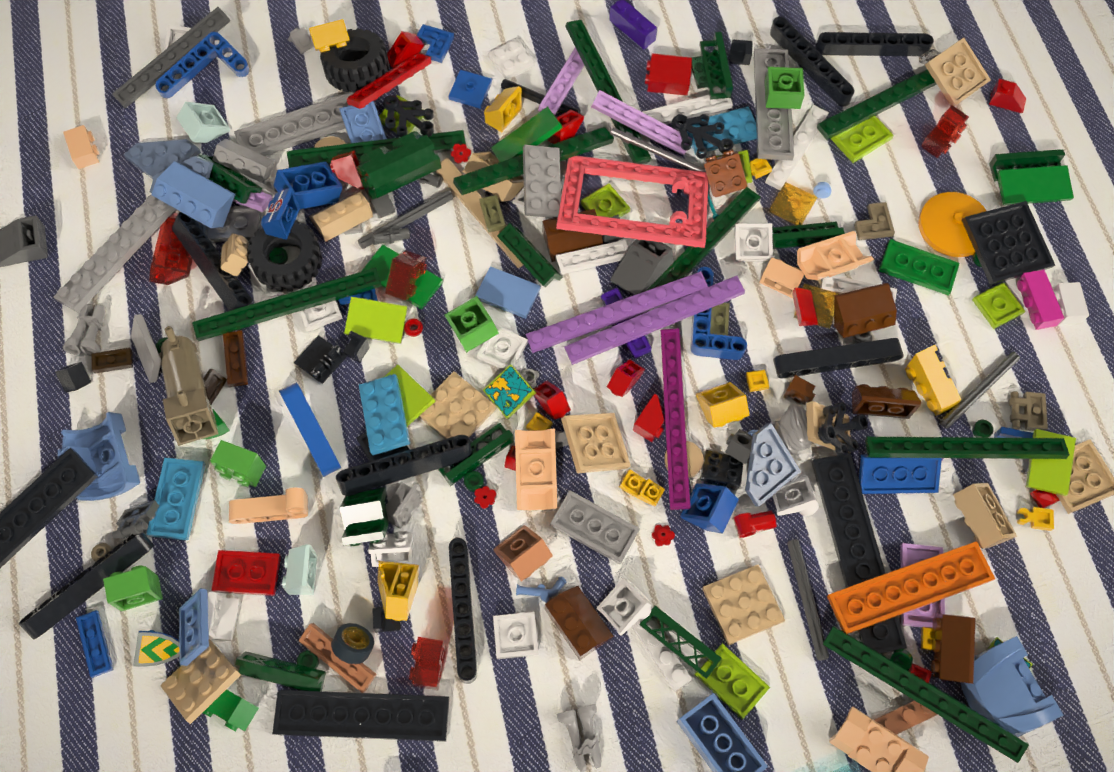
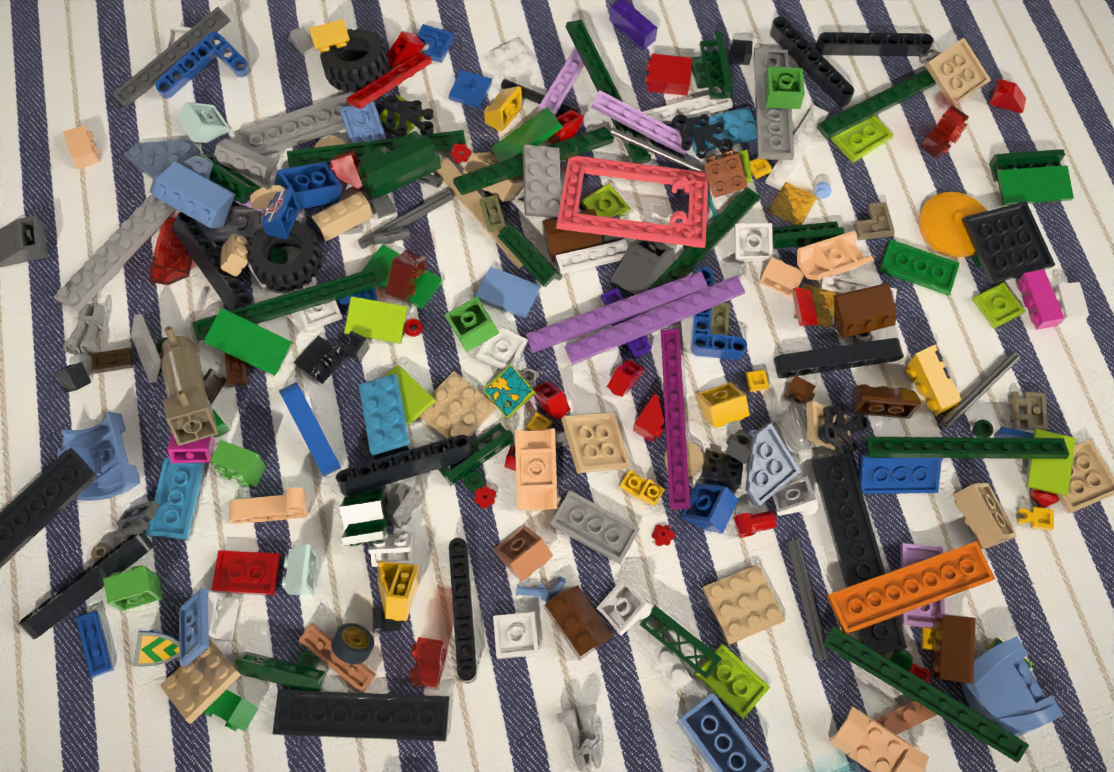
none -> dark pink brick [167,433,216,463]
none -> green tile [203,308,292,376]
none -> tan tile [249,185,285,209]

